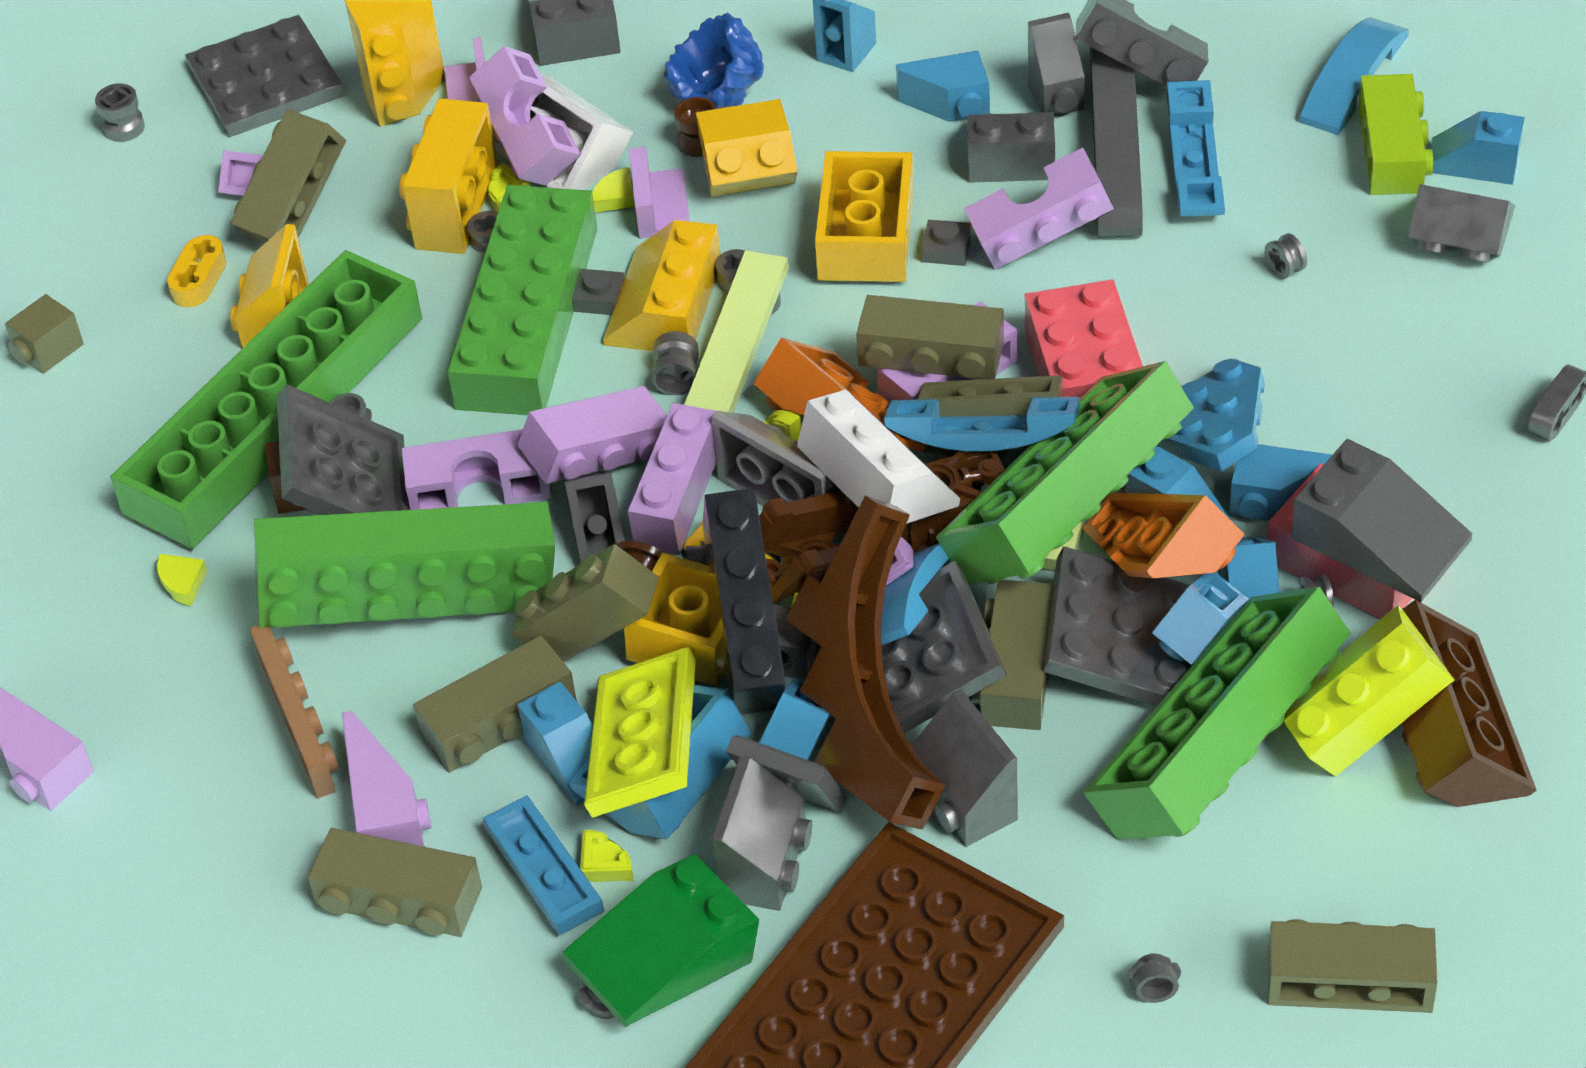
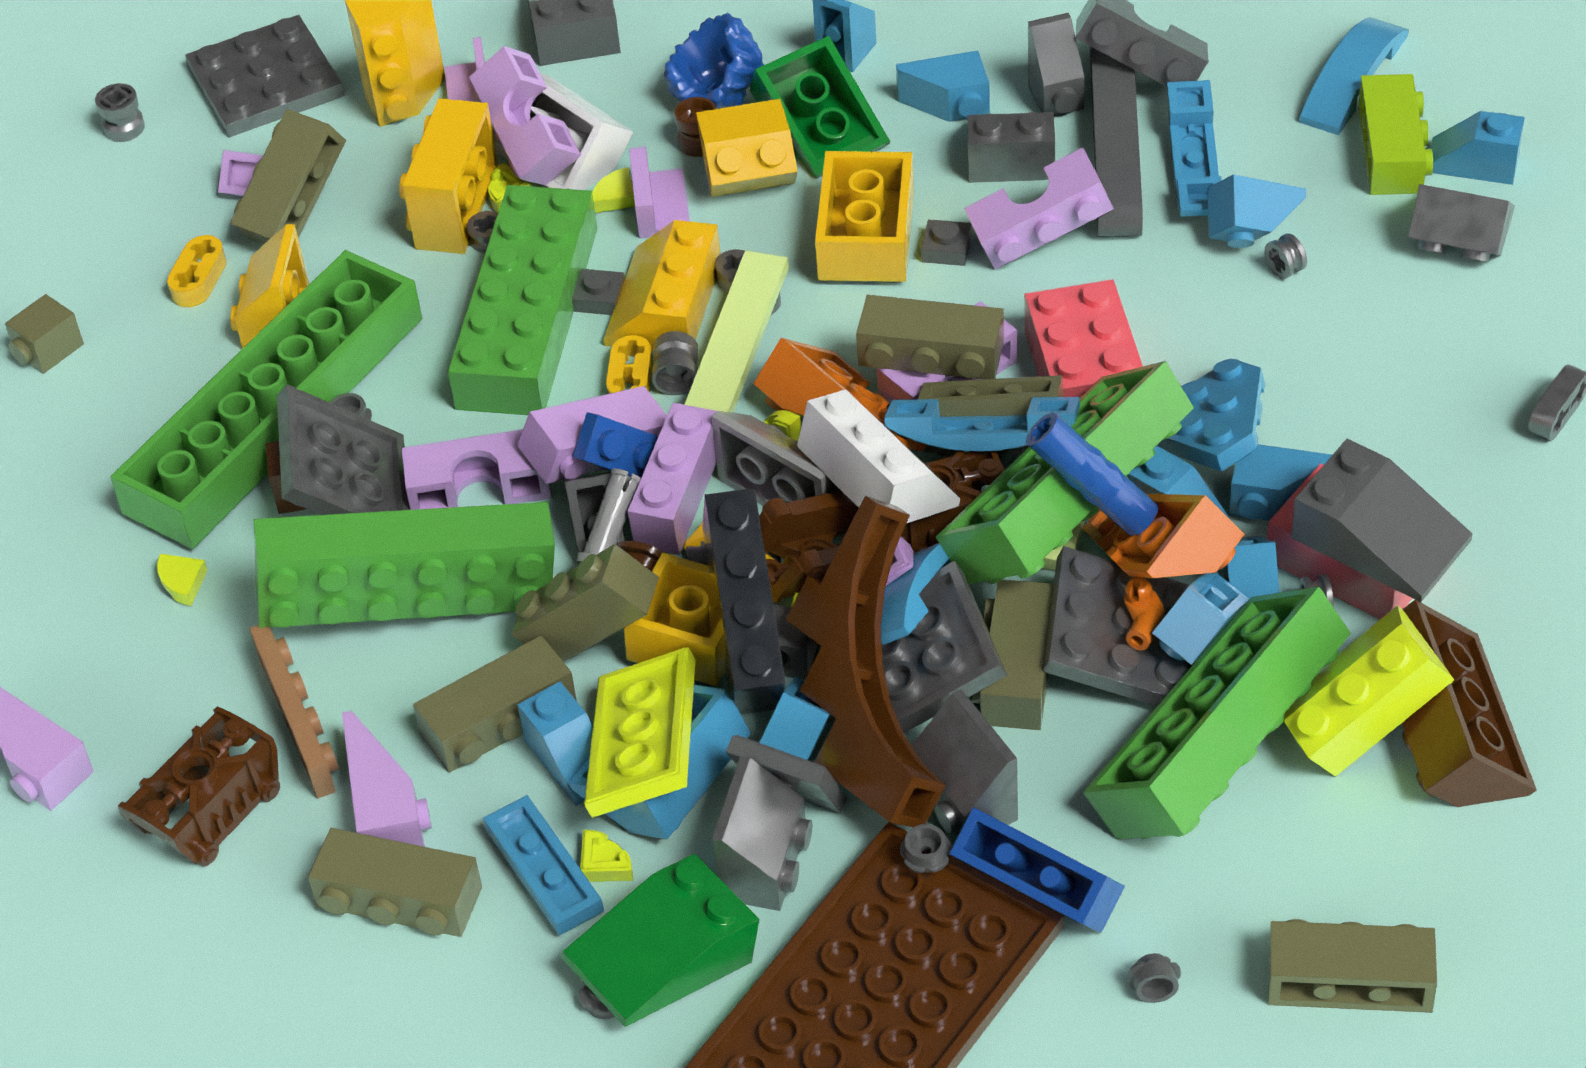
none -> reddish brown piece [118,706,280,867]
none -> blue plate [573,412,659,478]
none -> light grey pin [575,468,641,565]
none -> yellow beam [606,335,653,394]
none -> green slope [750,36,890,179]
none -> dark grey plate [900,824,952,873]
none -> blue brick [949,807,1125,933]
none -> blue axle [1026,412,1158,536]
none -> orange arm [1124,577,1165,650]
none -> slope [1208,174,1306,248]

